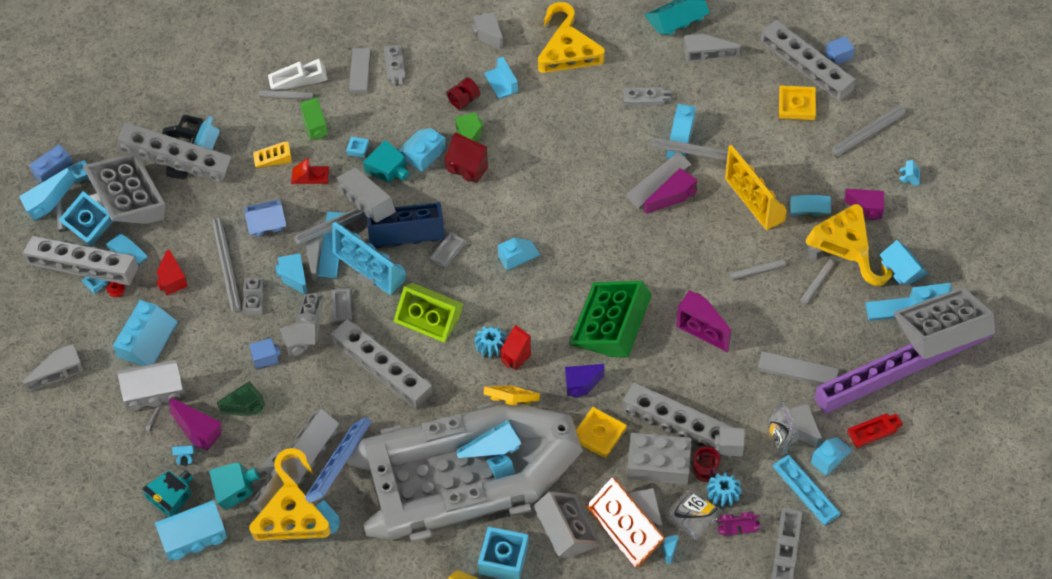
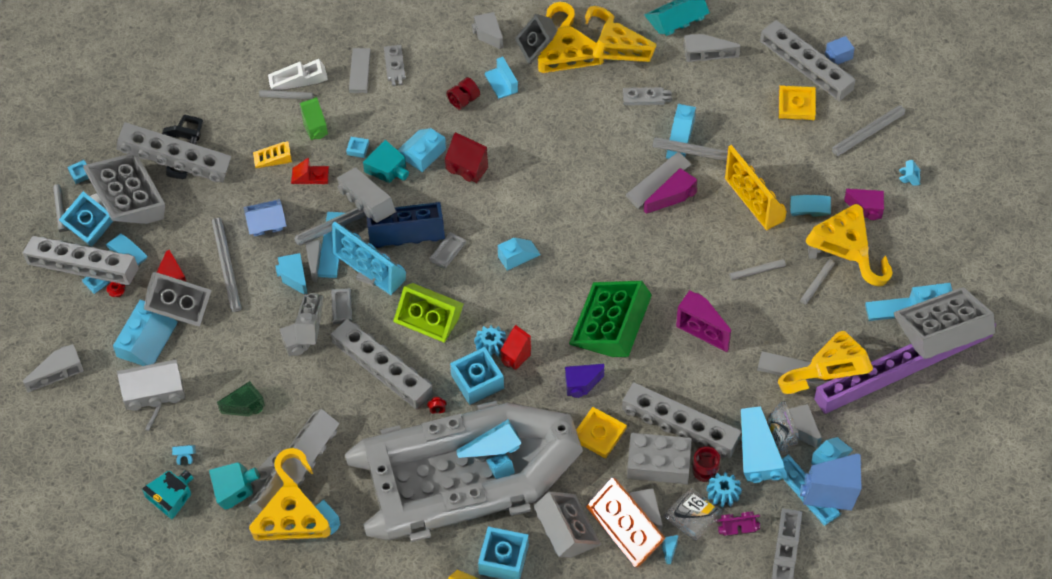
medium azure slope [19,168,76,221] -> none
medium blue brick [29,145,73,184] -> none
medium azure slope [155,500,227,561] -> none
magenta slope [169,397,221,451] -> none
medium azure panel [193,116,220,150] -> none
light grey slope [243,278,264,316] -> none
medium blue brick [249,338,281,369] -> none
medium blue tile [305,417,372,503] -> none
bright green slope [455,112,484,142] -> none
yellow plate [483,385,540,405] -> none
light grey brick [715,427,744,456] -> none
red hinge [847,413,903,449] -> none
medium azure slope [880,240,929,286] -> none
none -> light grey slope [144,272,211,327]
none -> red plate [427,397,447,414]
none -> medium azure brick [450,347,504,405]
none -> dark grey slope [515,14,558,64]
none -> yellow piece [585,6,657,62]
none -> medium azure slope [741,406,788,483]
none -> yellow piece [778,331,873,394]
none -> medium blue slope [800,454,862,511]

